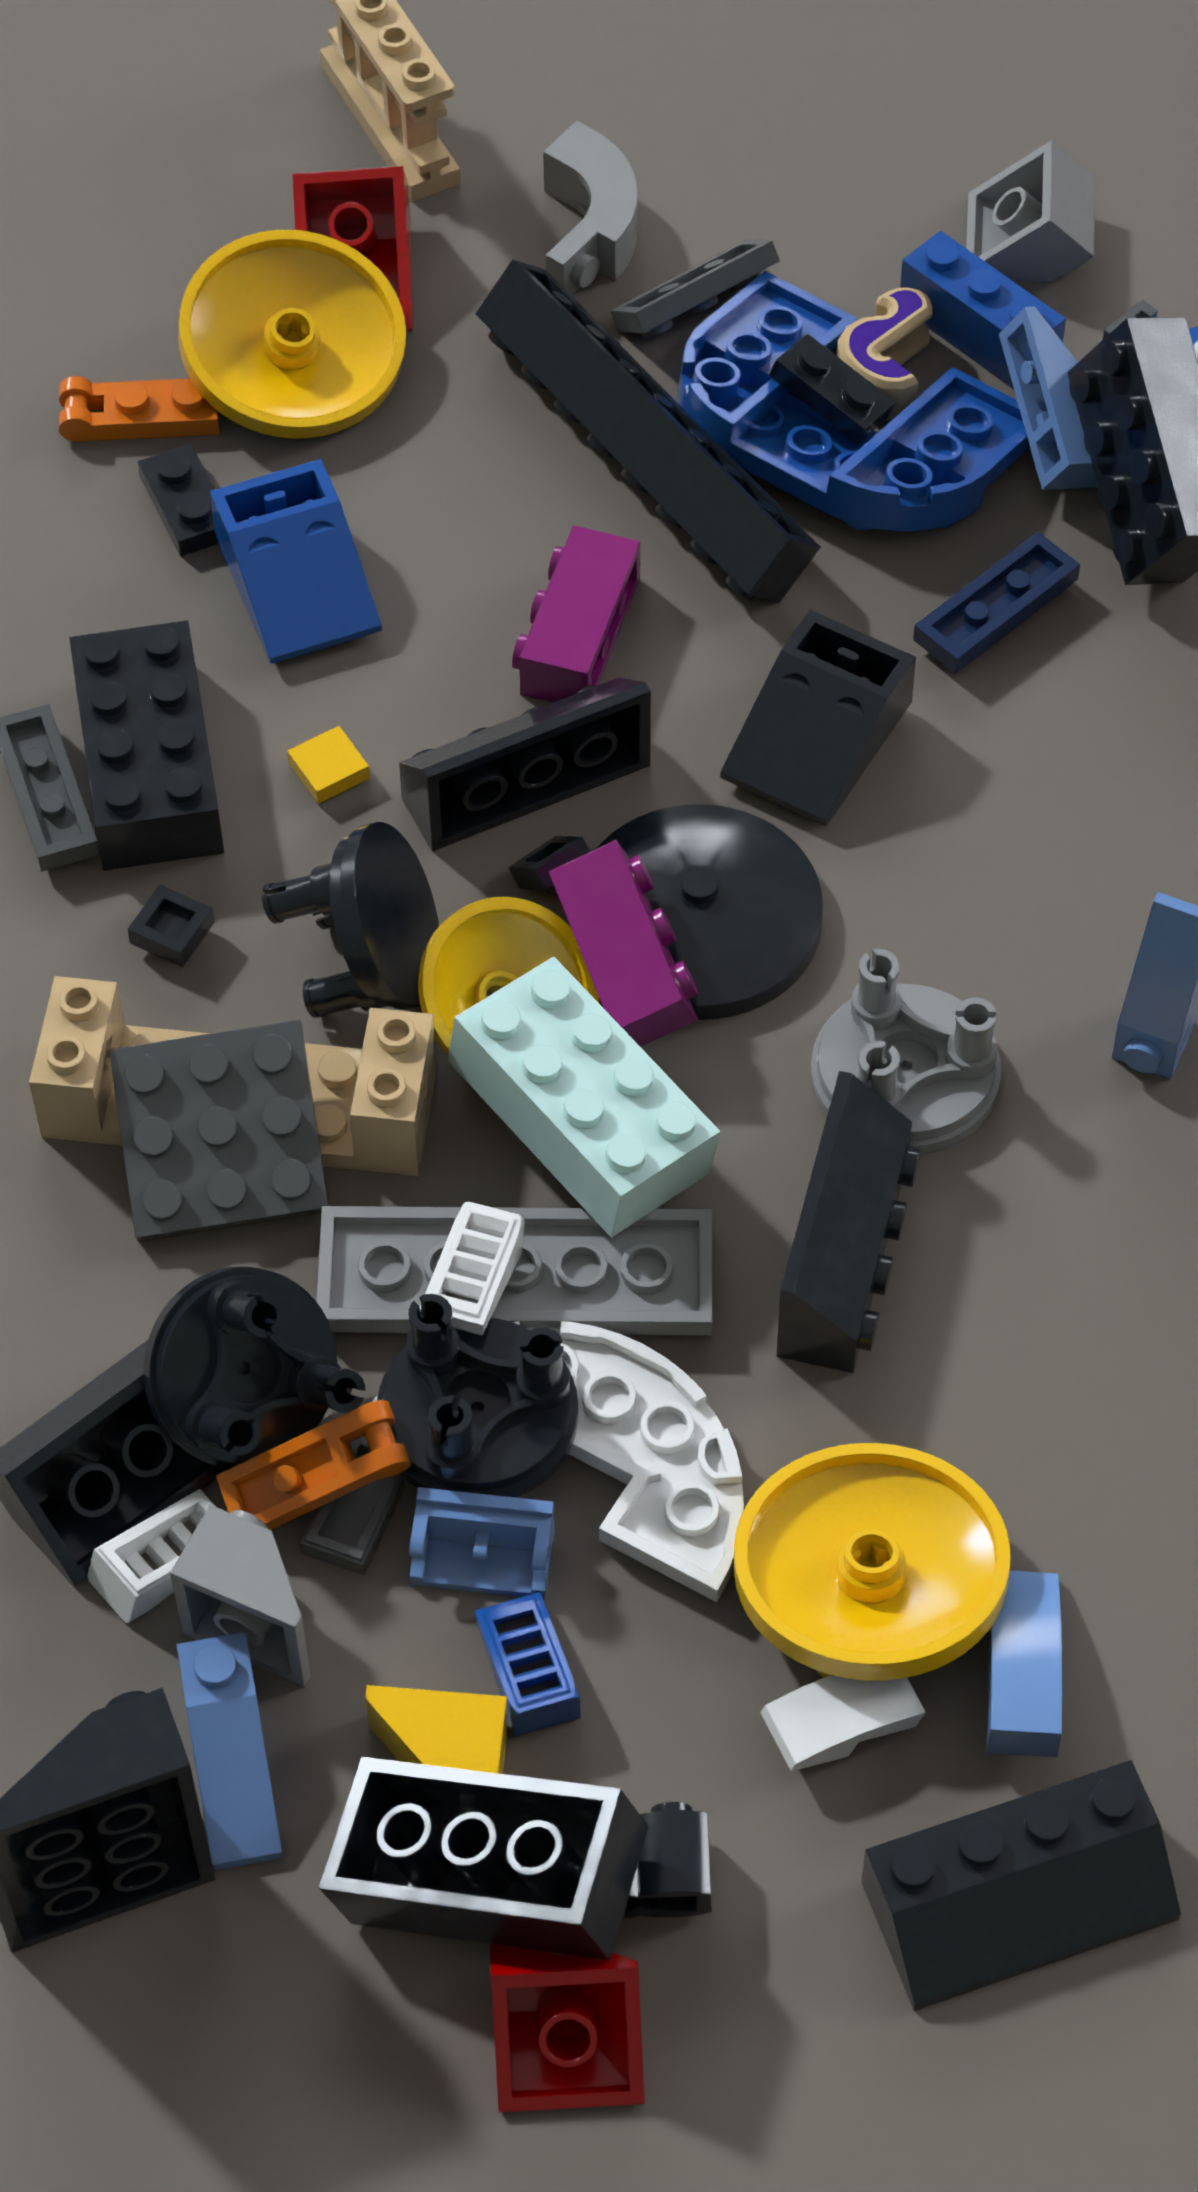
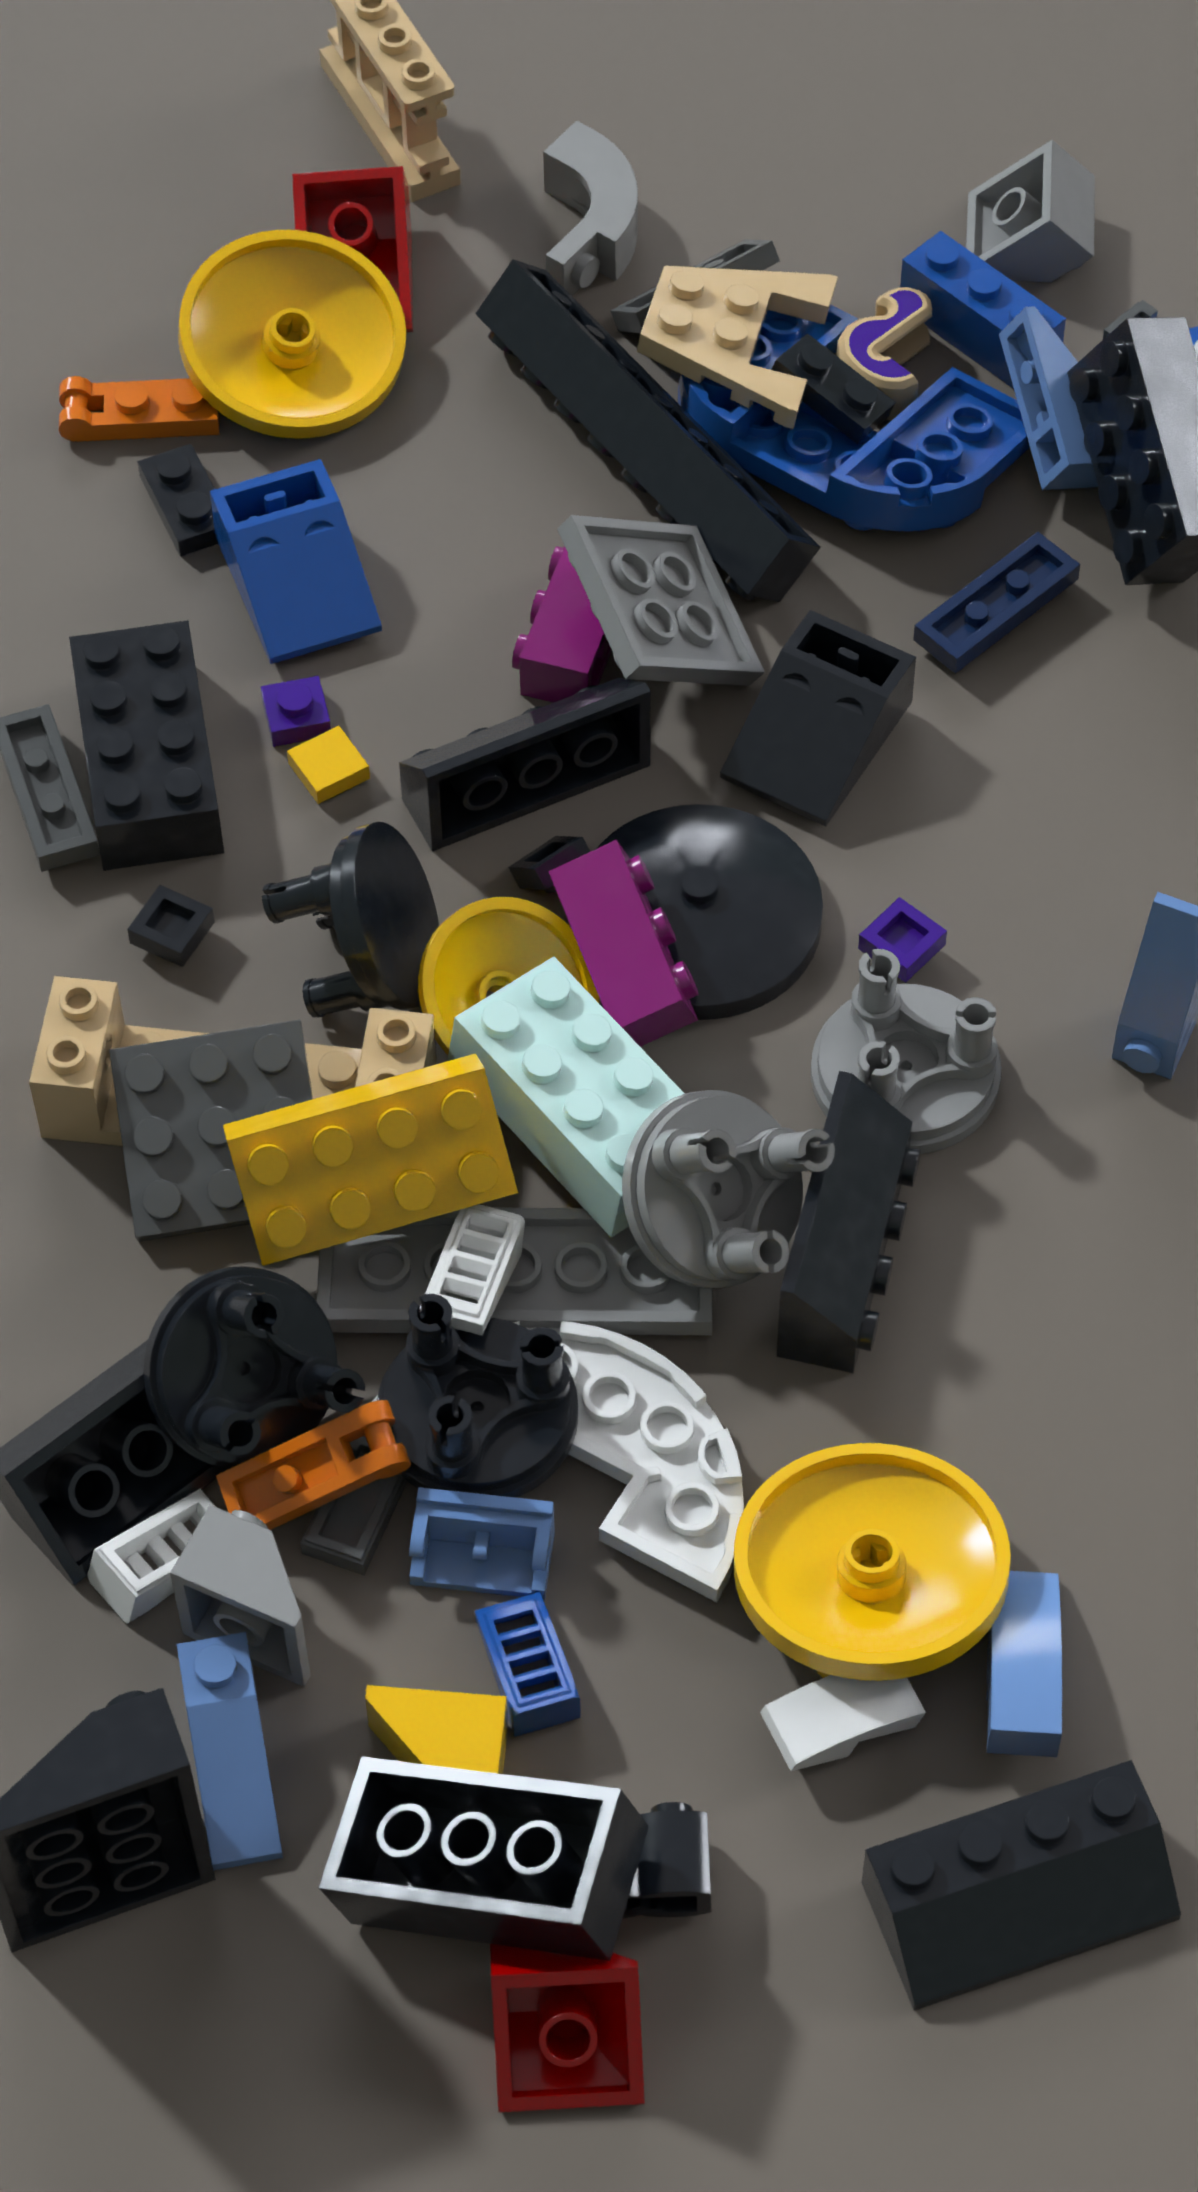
none -> yellow brick [223,1053,518,1266]
none -> dark purple plate [260,676,331,747]
none -> light grey plate [557,515,765,686]
none -> light grey piece [622,1090,835,1288]
none -> tan wing [637,266,838,429]
none -> dark purple plate [858,897,947,983]

